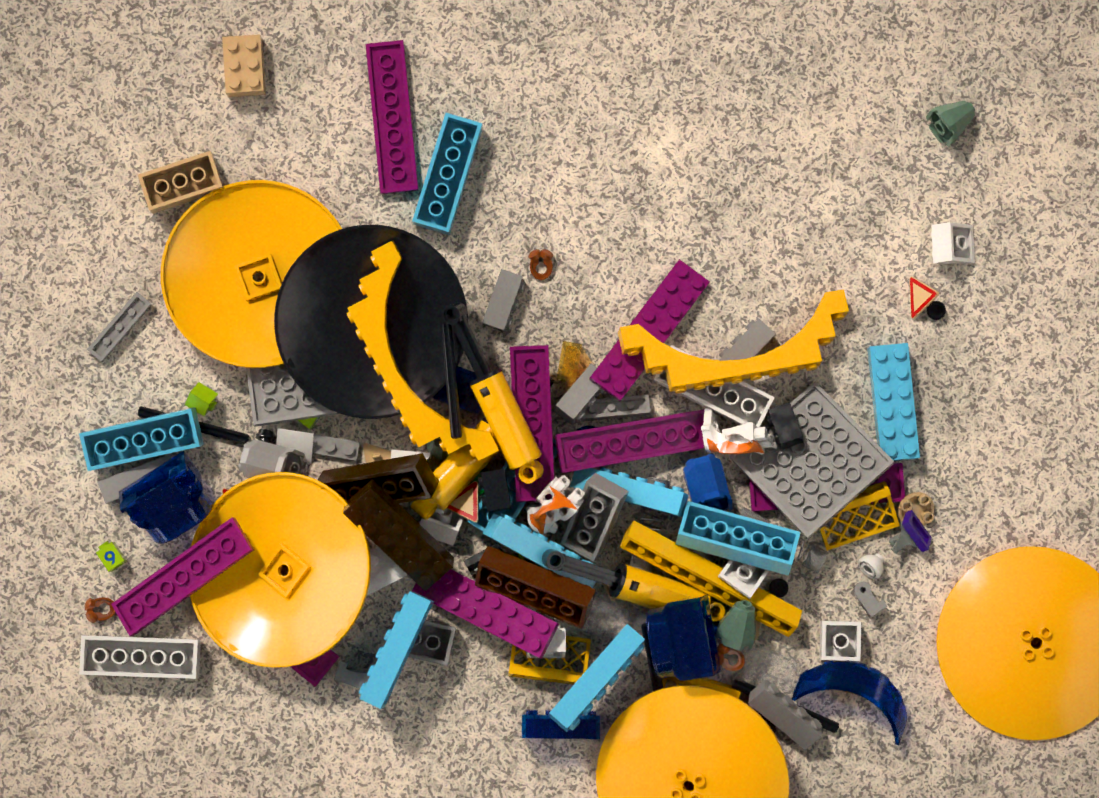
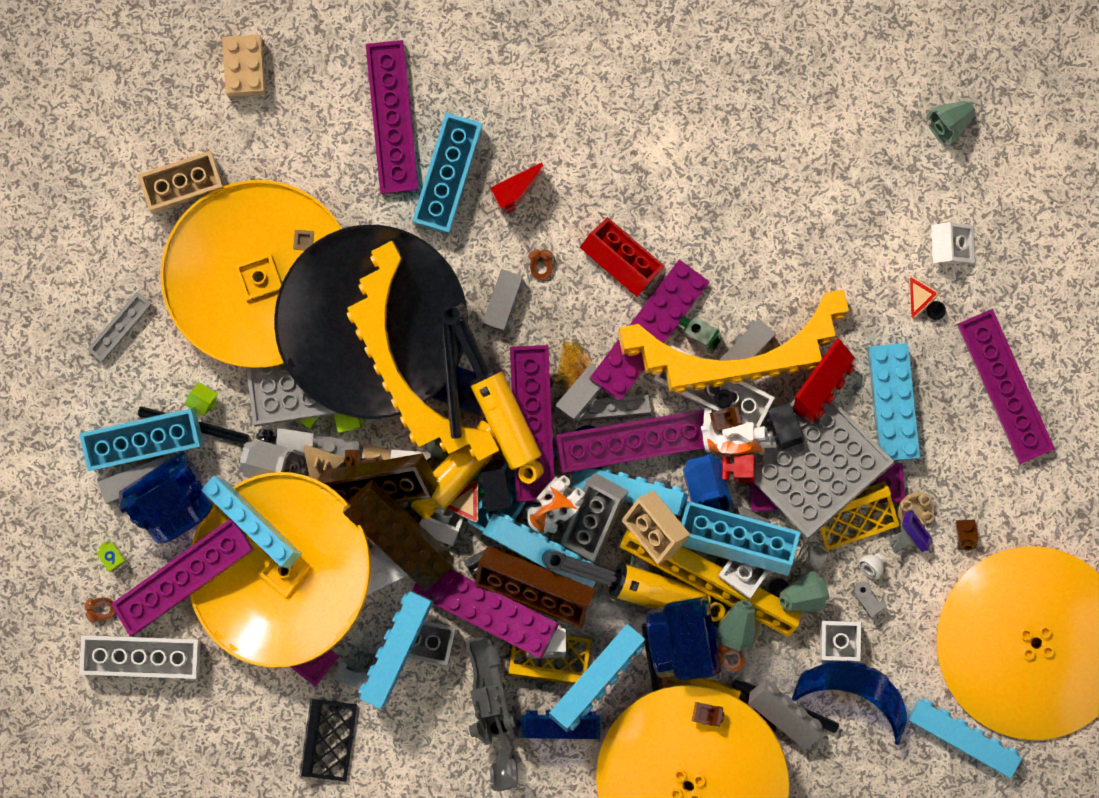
none -> medium azure brick [201,475,302,568]
none -> dark tan plate [293,230,314,251]
none -> black fence [299,698,357,782]
none -> tan piece [304,445,344,480]
none -> lime brick [334,414,364,434]
none -> reddish brown bracket [345,449,376,466]
none -> dark grey piece [466,636,522,792]
none -> red slope [490,162,544,214]
none -> red slope [579,217,665,297]
none -> tan brick [622,490,690,564]
none -> dark green torso [678,316,723,354]
none -> reddish brown bracket [691,702,724,727]
none -> reddish brown bracket [709,406,742,432]
none -> black plate [714,389,733,409]
none -> brick [721,453,756,482]
none -> sand green cone [779,571,829,612]
none -> red slope [793,338,856,424]
none -> medium azure brick [906,698,1022,778]
none -> reddish brown bracket [955,519,978,551]
none -> magenta plate [957,309,1055,464]

